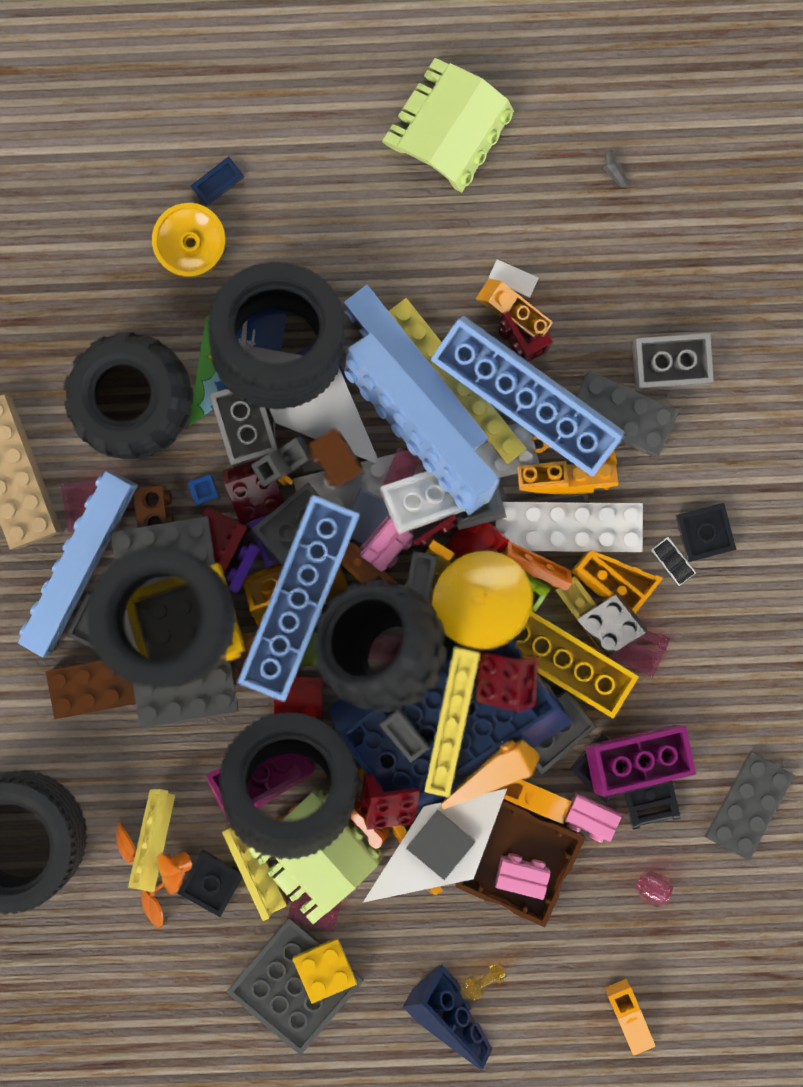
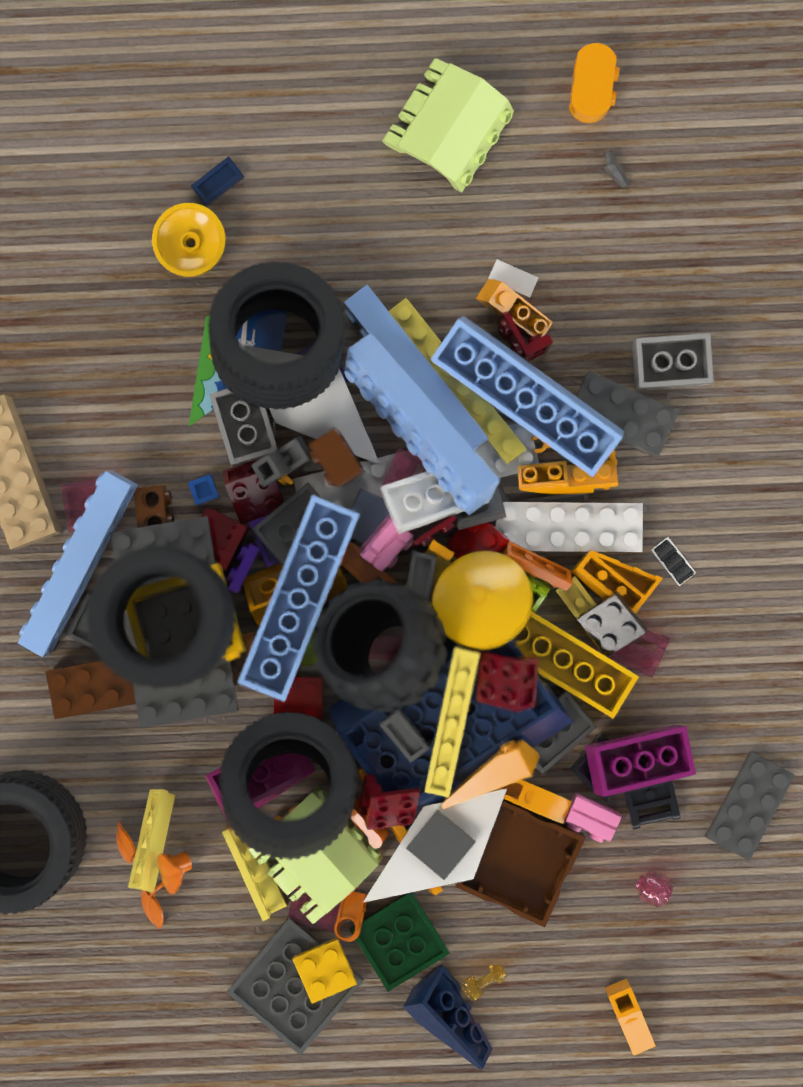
black tyre [64,332,193,460] -> none
black plate [178,850,242,917] -> none
bright pink brick [495,853,551,900] -> none
black plate [675,503,737,562] -> none
none -> orange piece [334,891,367,942]
none -> dark green plate [350,892,450,992]
none -> light orange brick [569,43,620,123]

